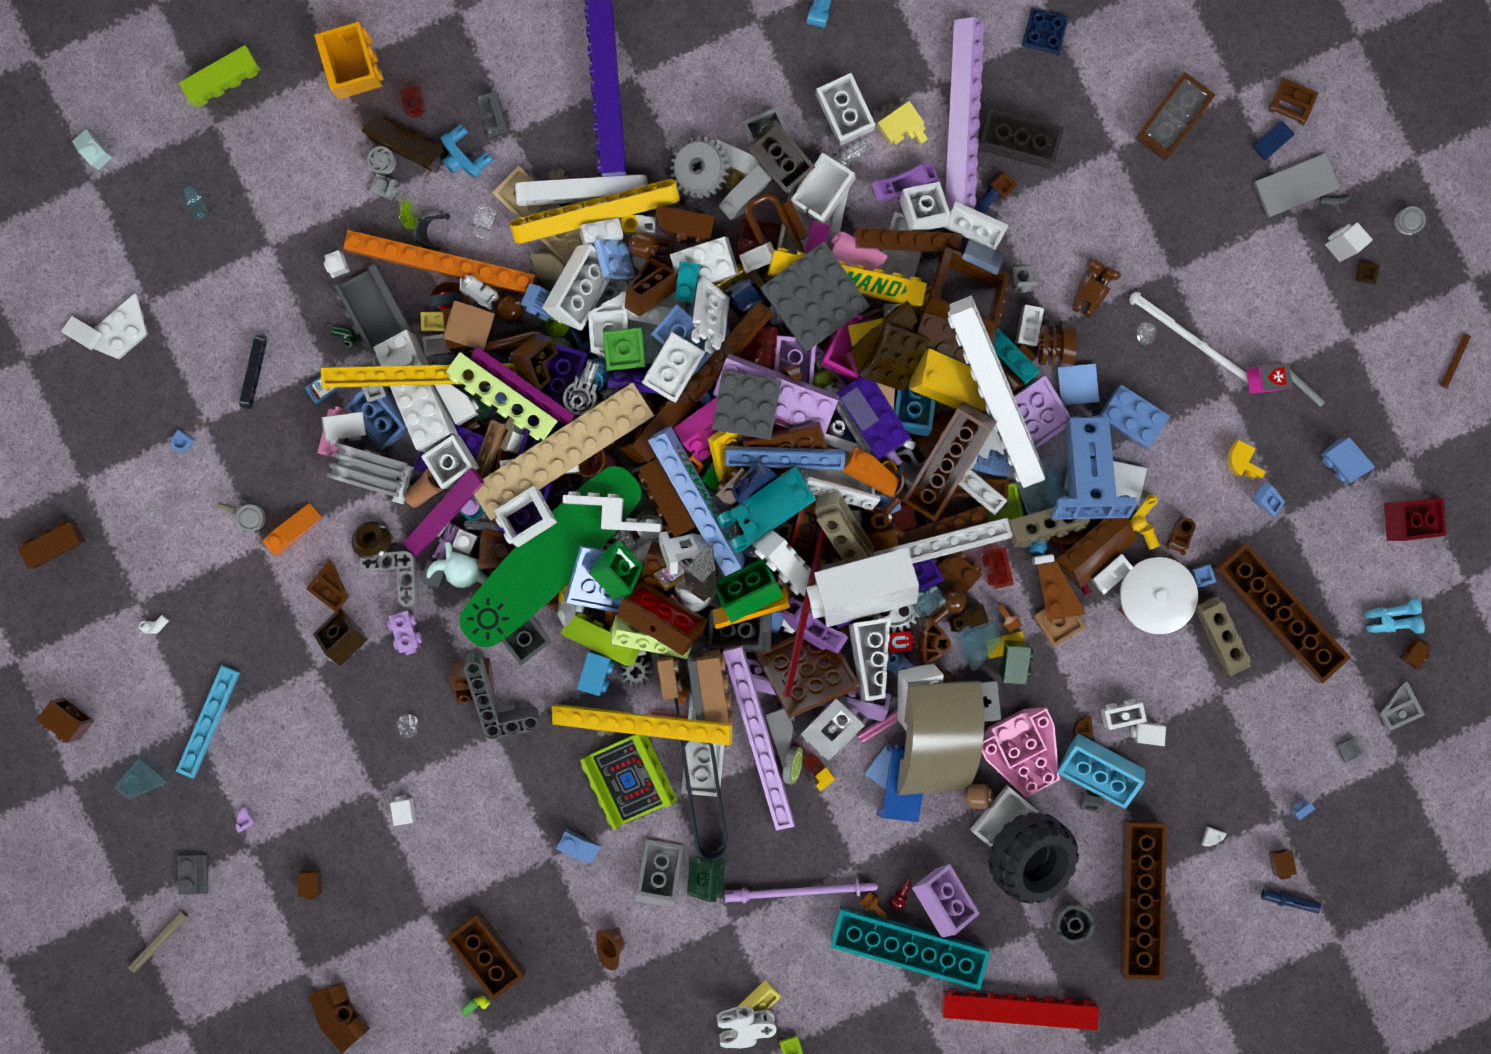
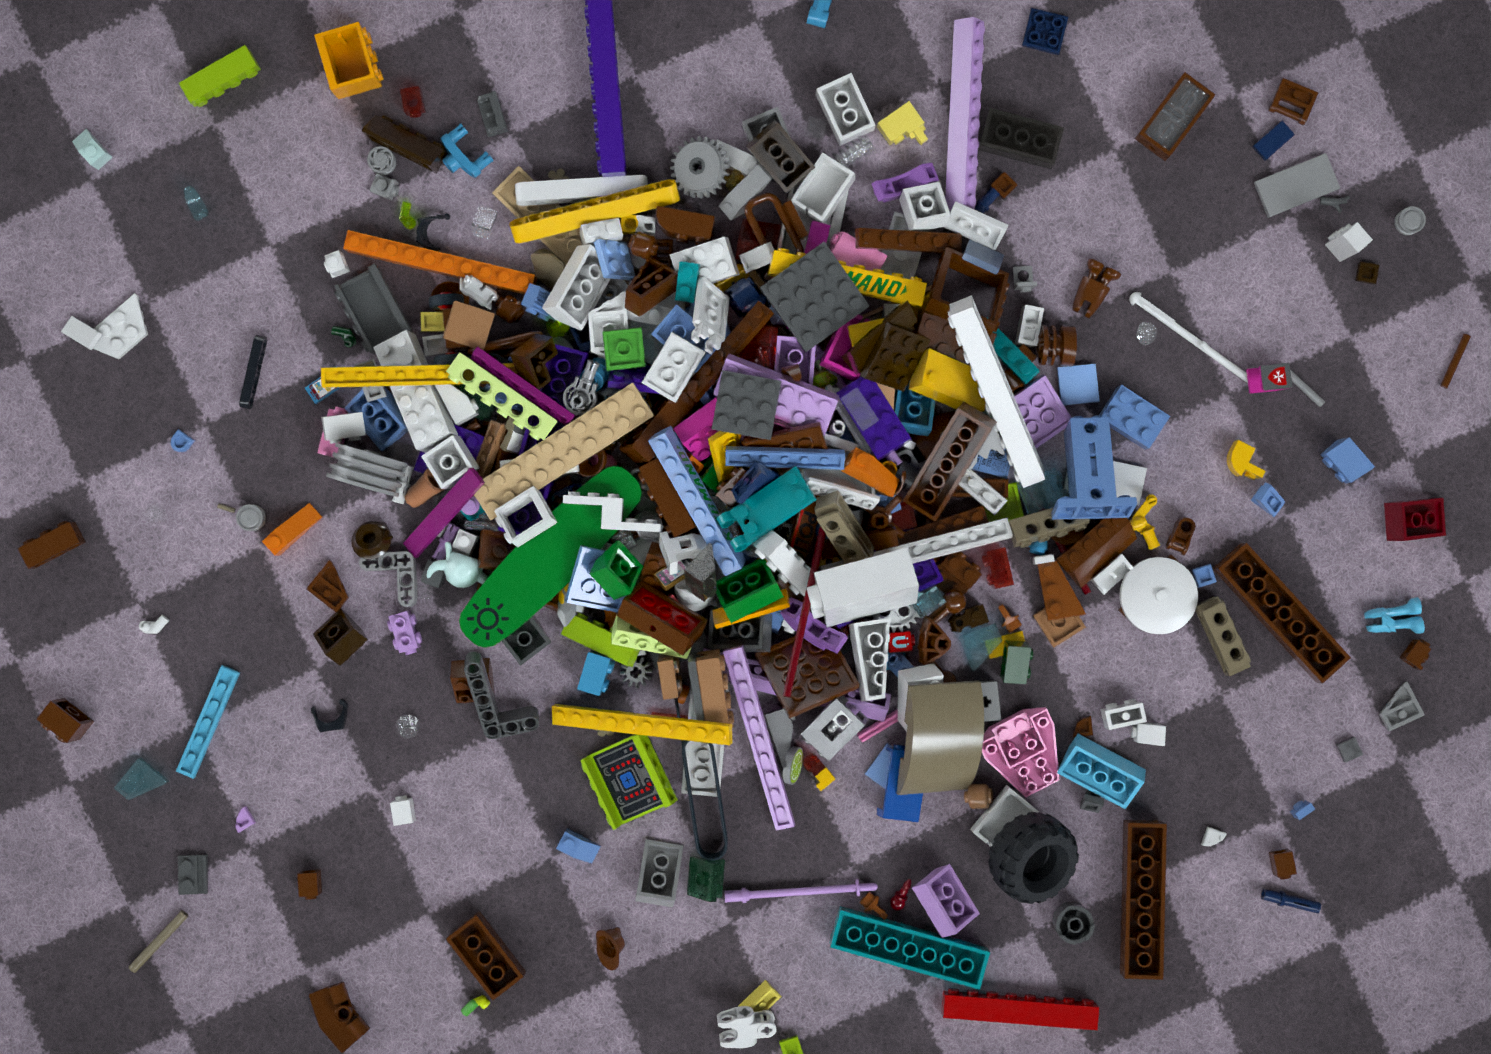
none -> black helmet [311,699,348,733]

